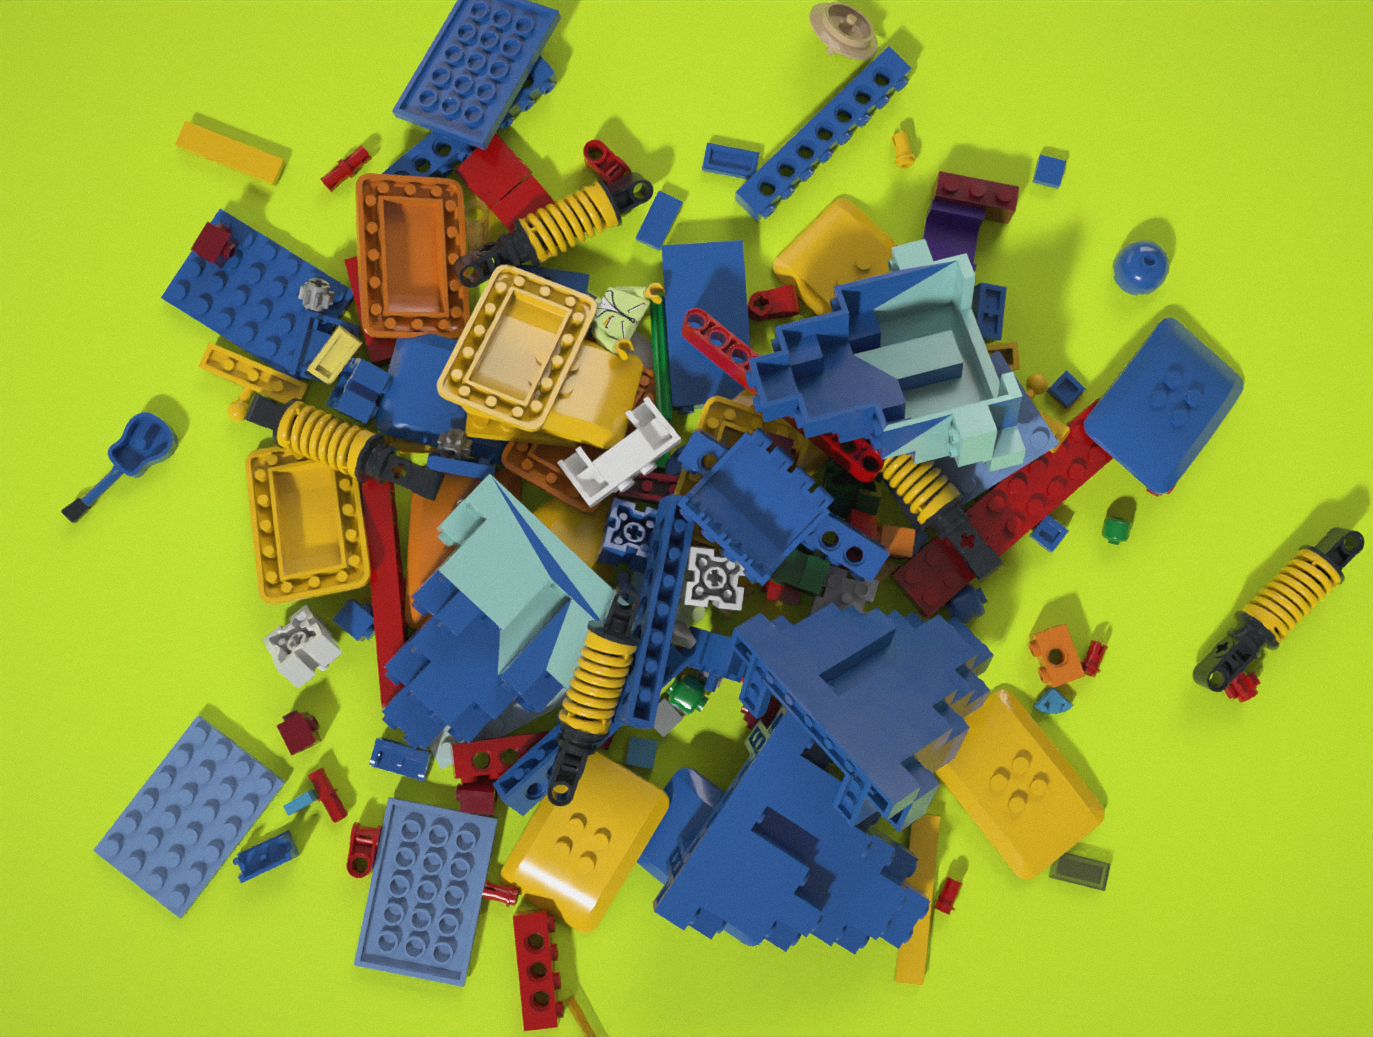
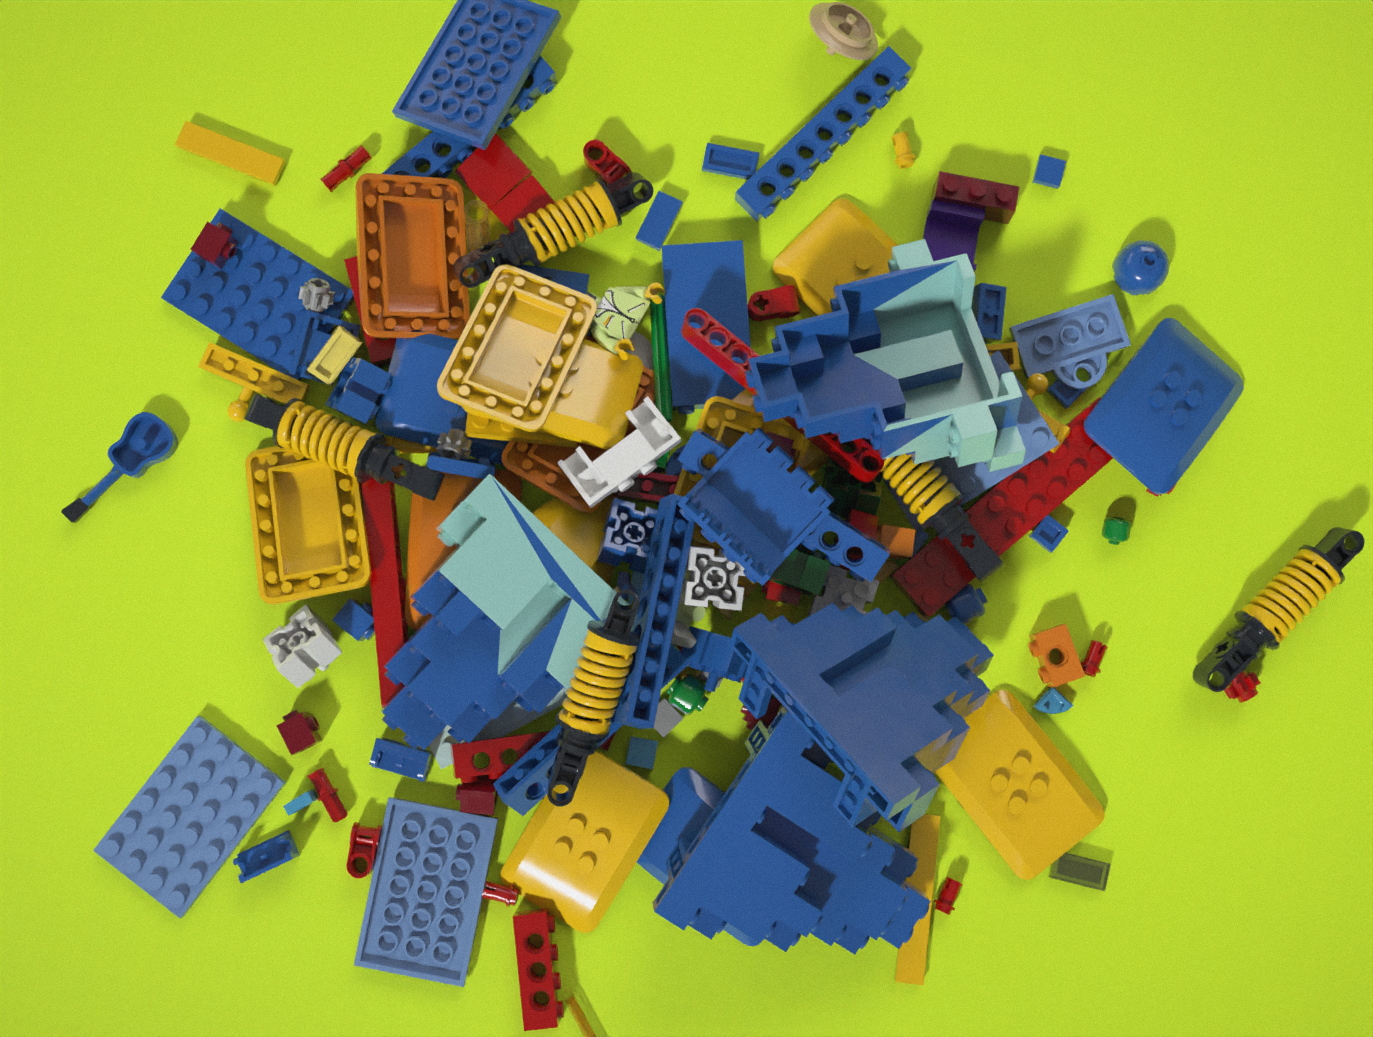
none -> medium blue plate [1009,294,1131,390]

